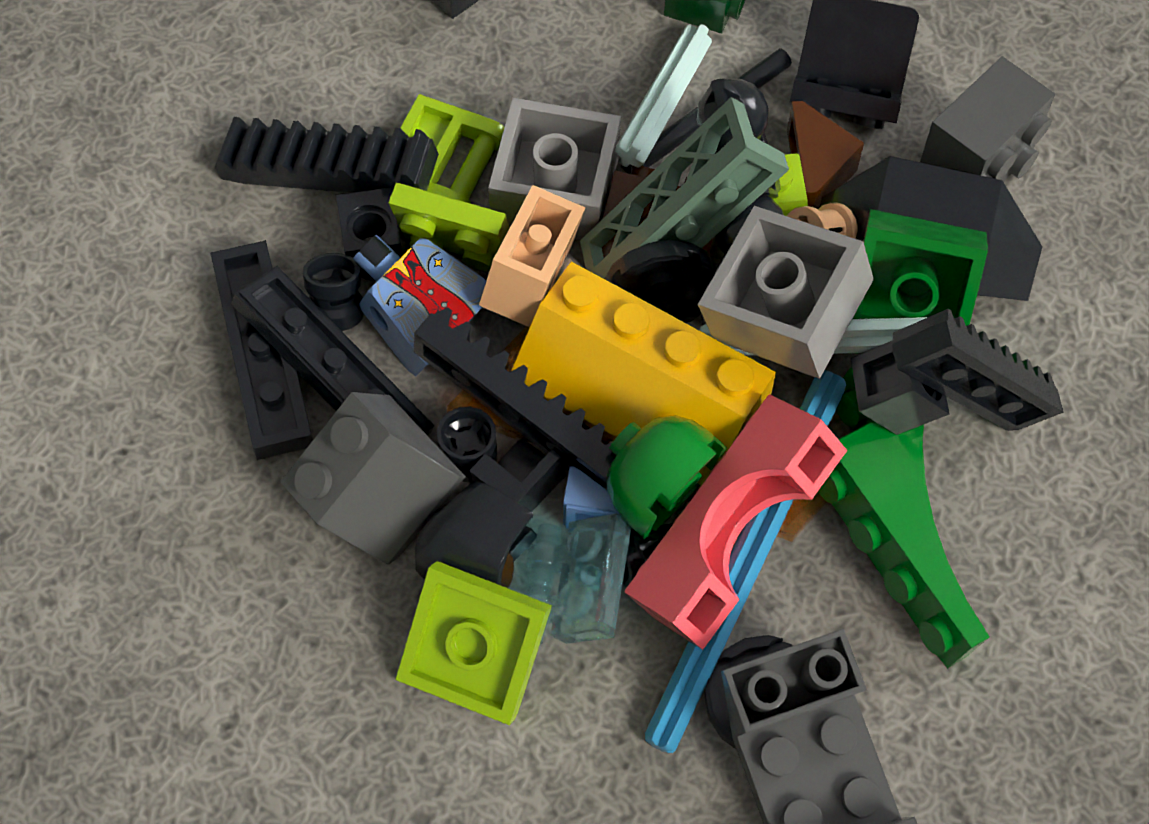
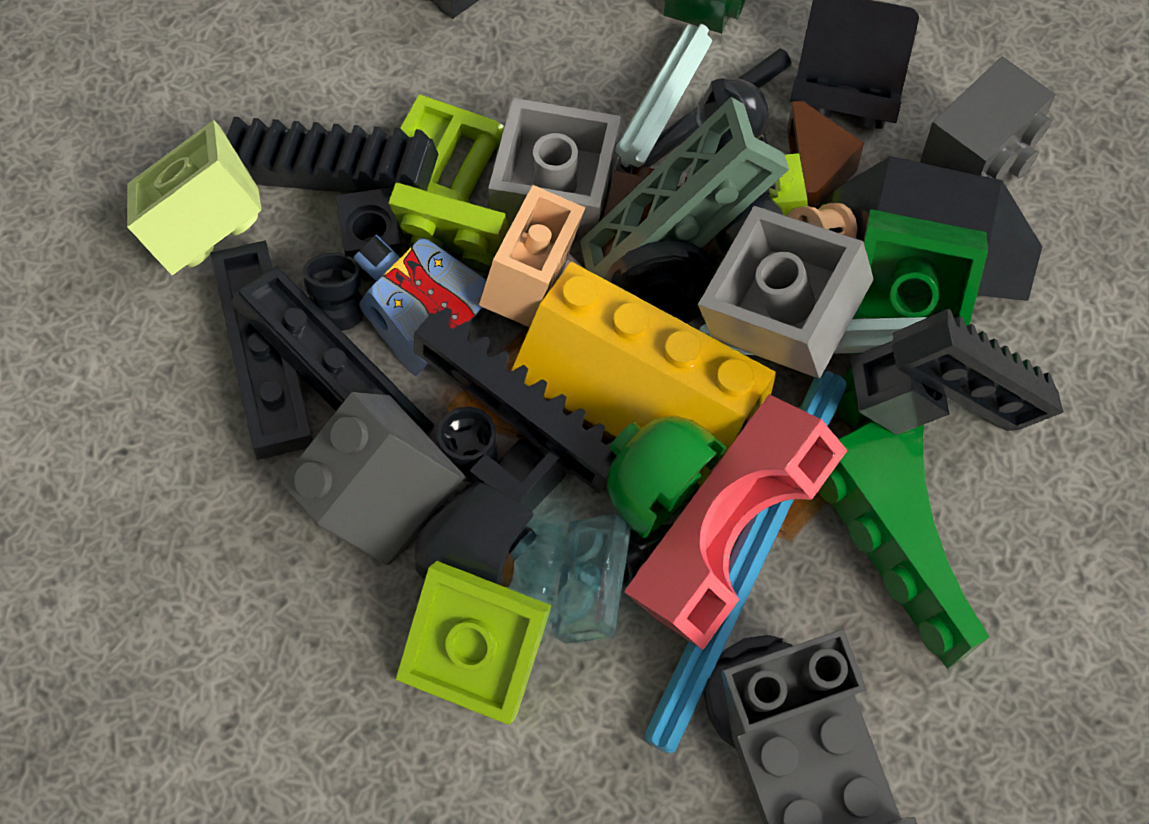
medium blue slope [563,466,624,536] -> none
none -> yellowish green slope [127,120,262,275]

